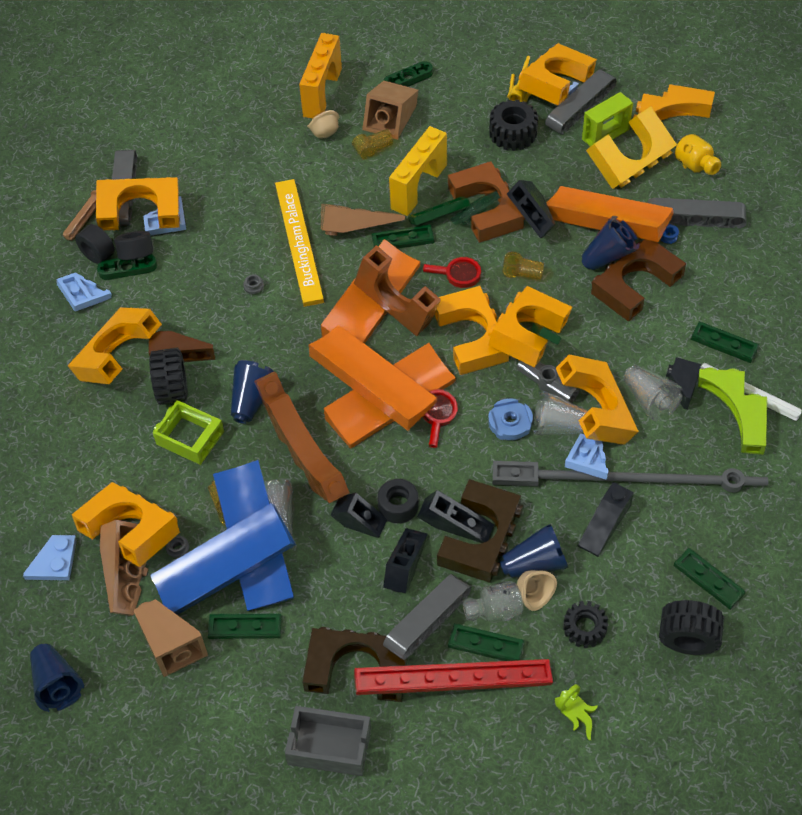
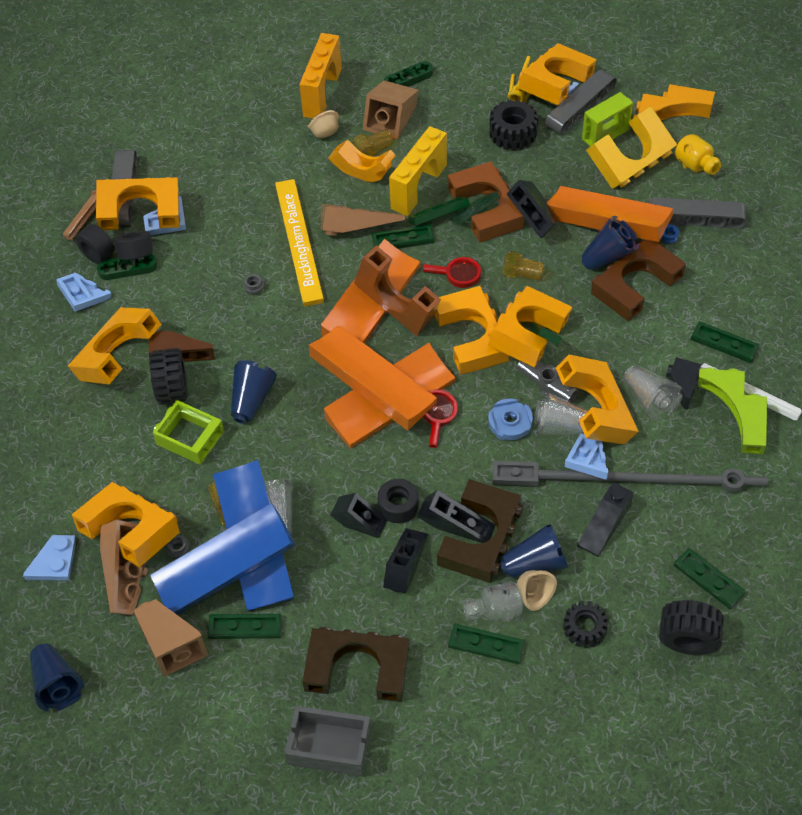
dark orange arch [254,372,349,503] -> none
red tile [354,659,553,695] -> none
dark grey beam [383,574,471,660] -> none
lime piece [555,684,598,740] -> none
none -> light orange arch [328,139,396,182]

